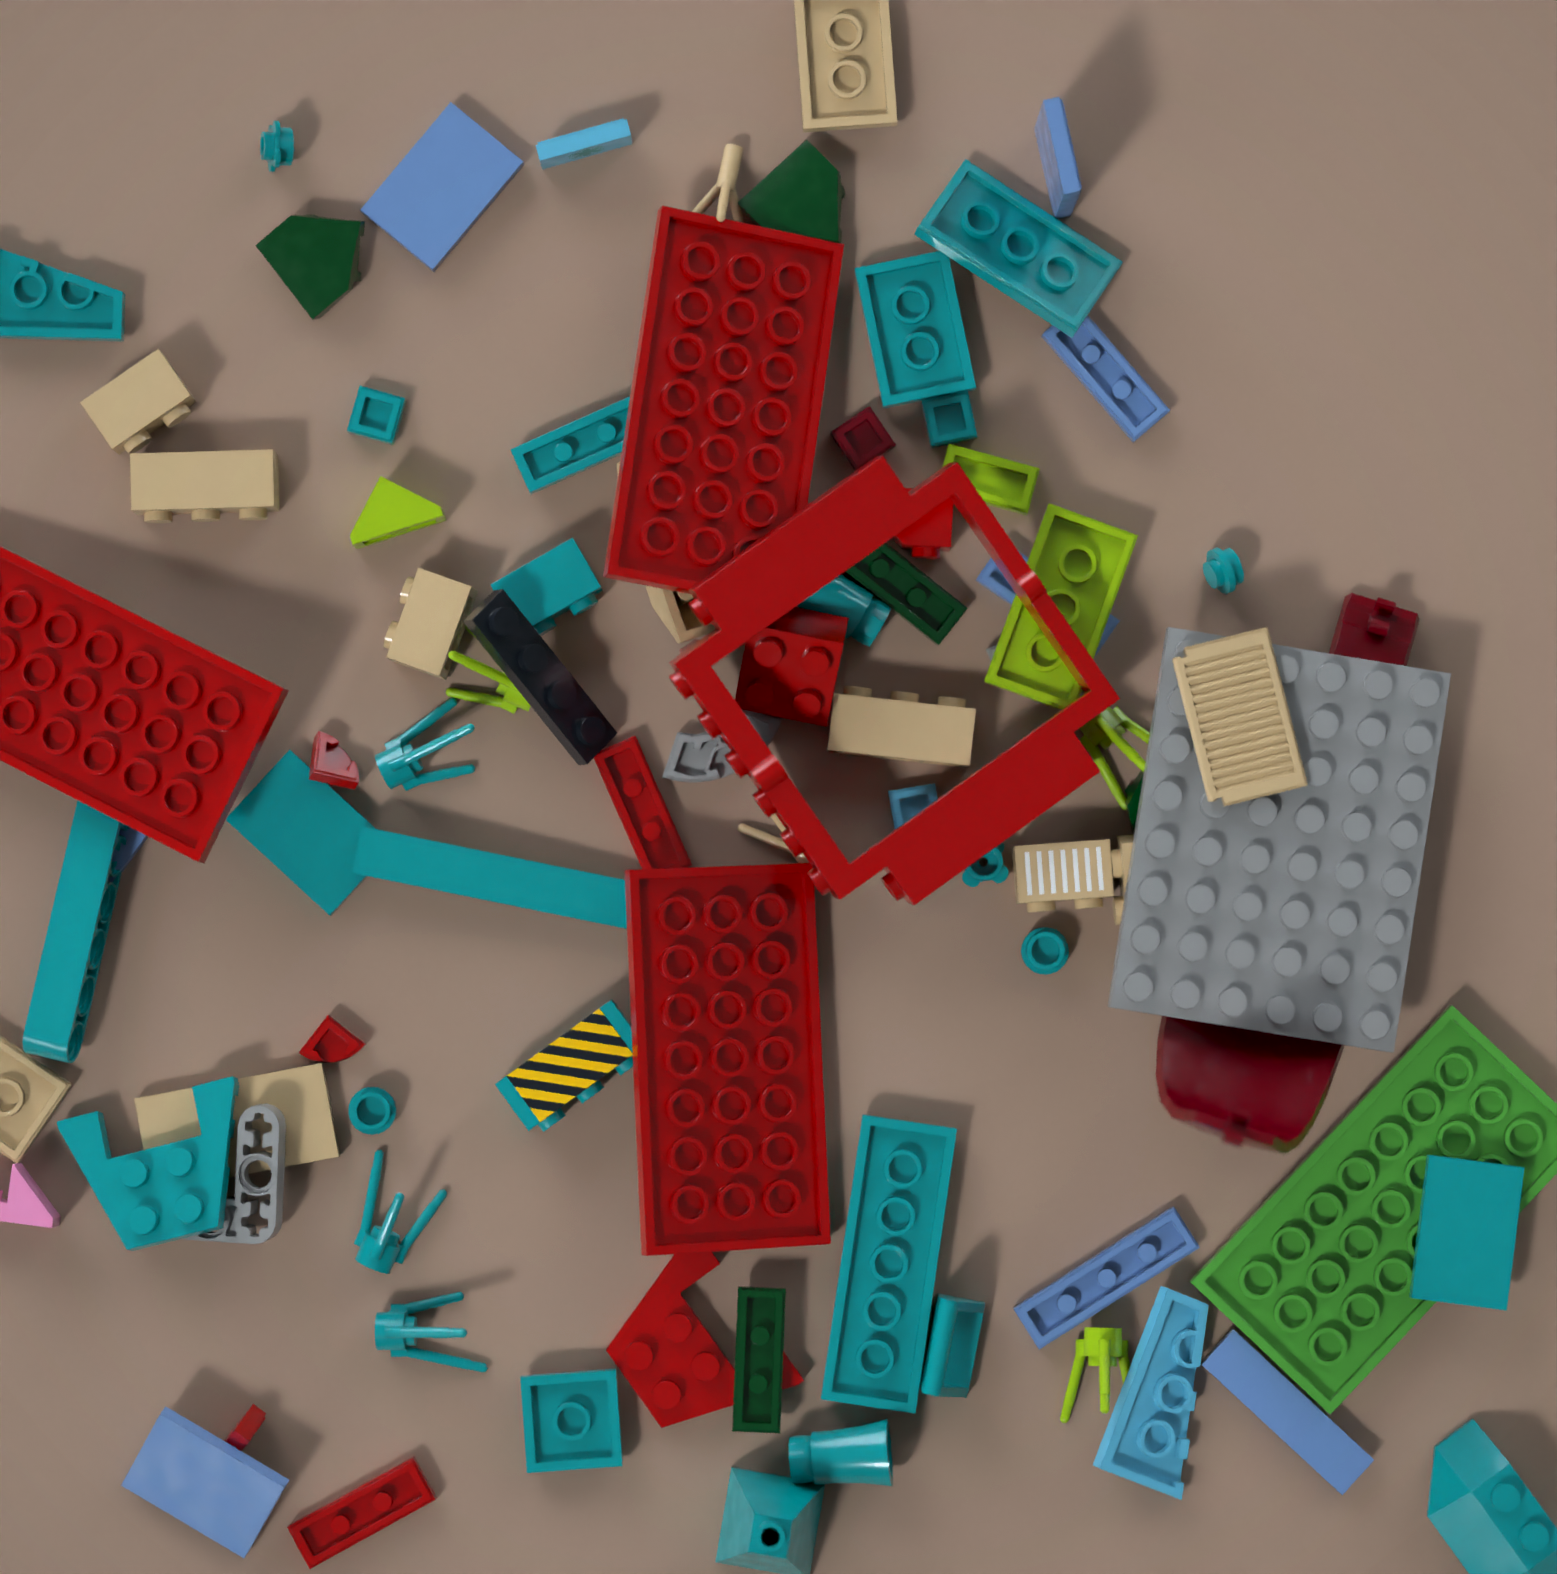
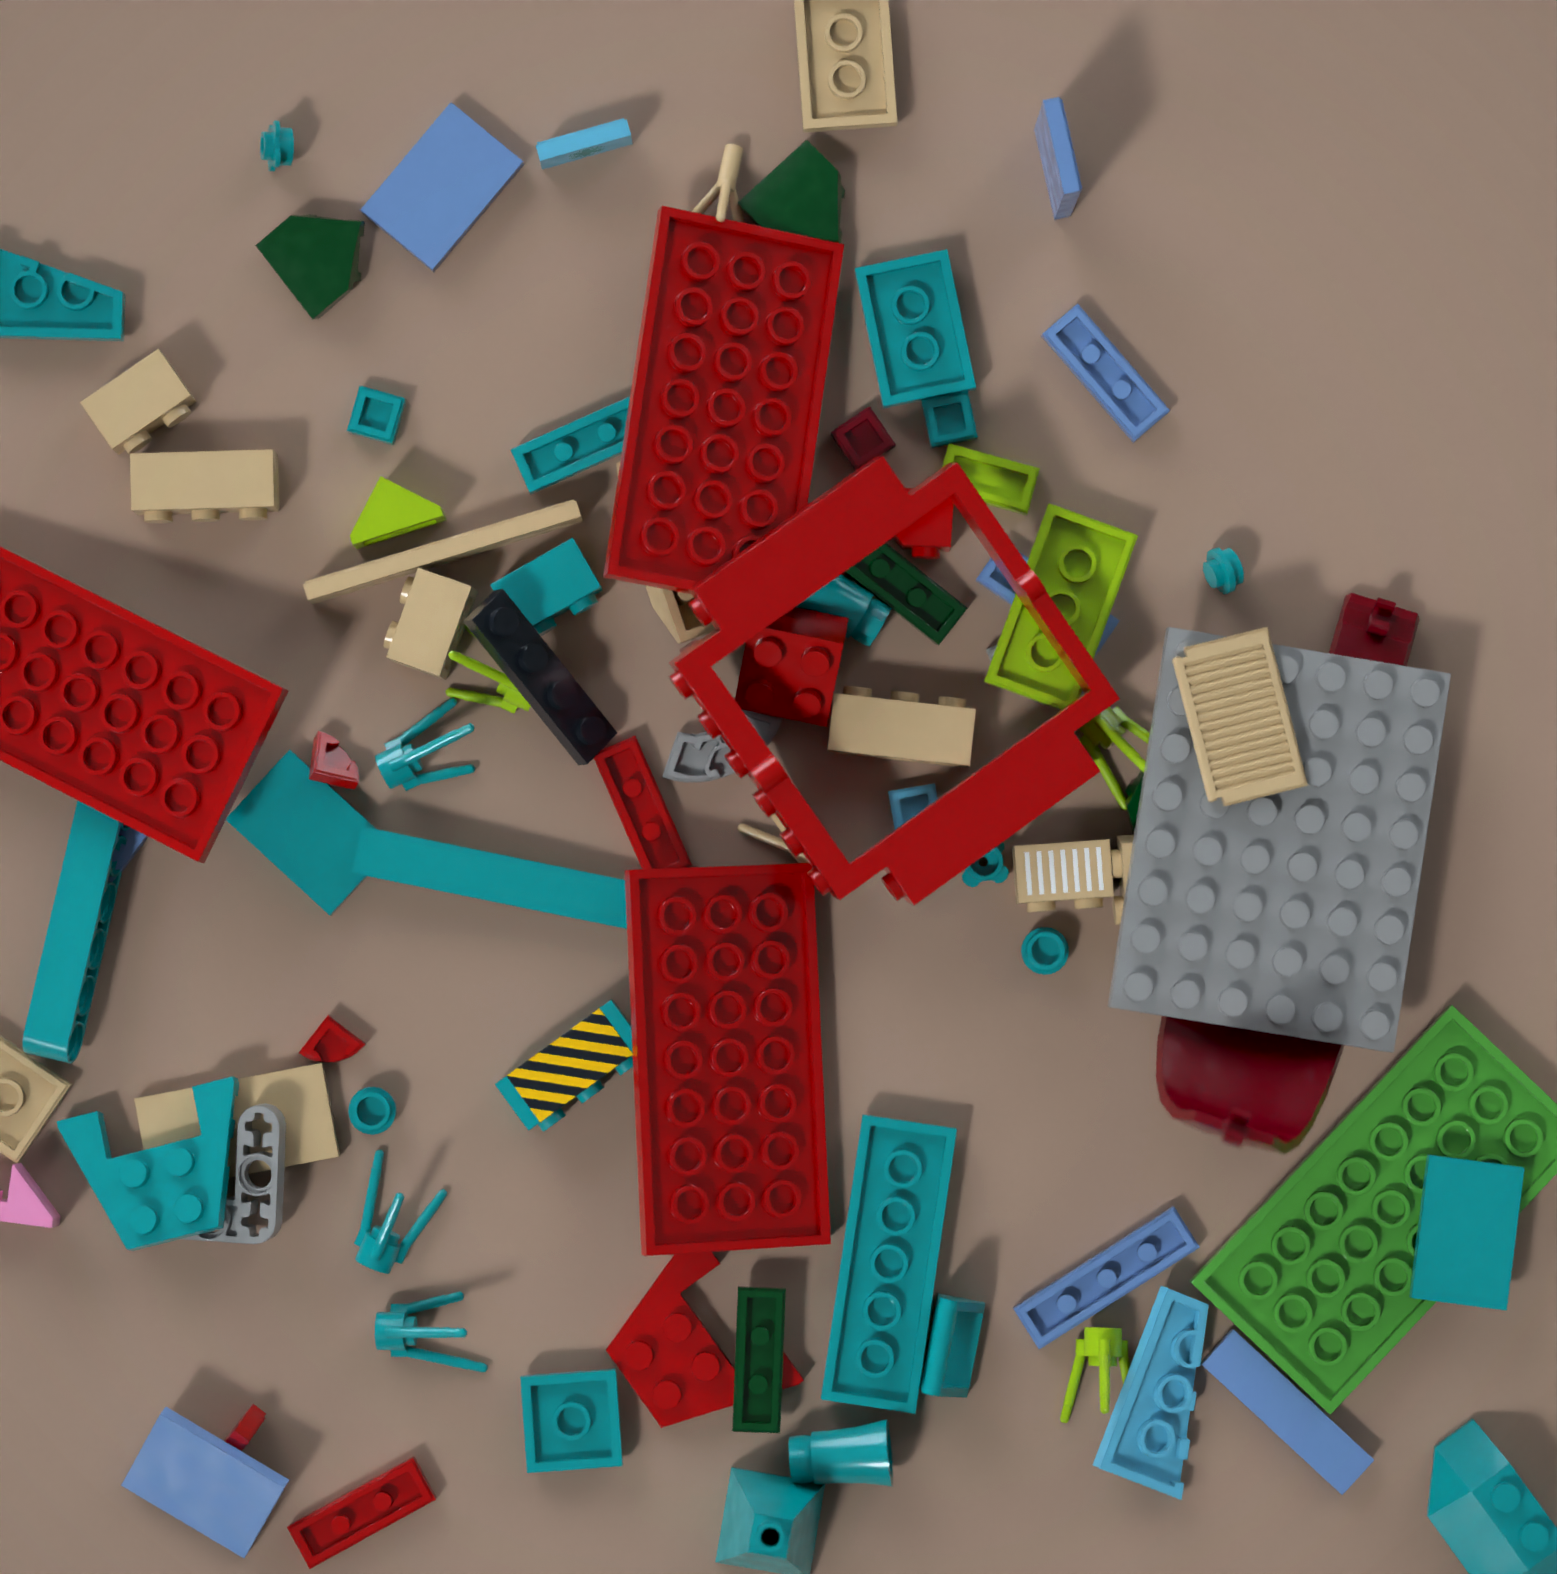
teal tile [914,159,1123,338] -> none
none -> tan tile [303,499,583,604]

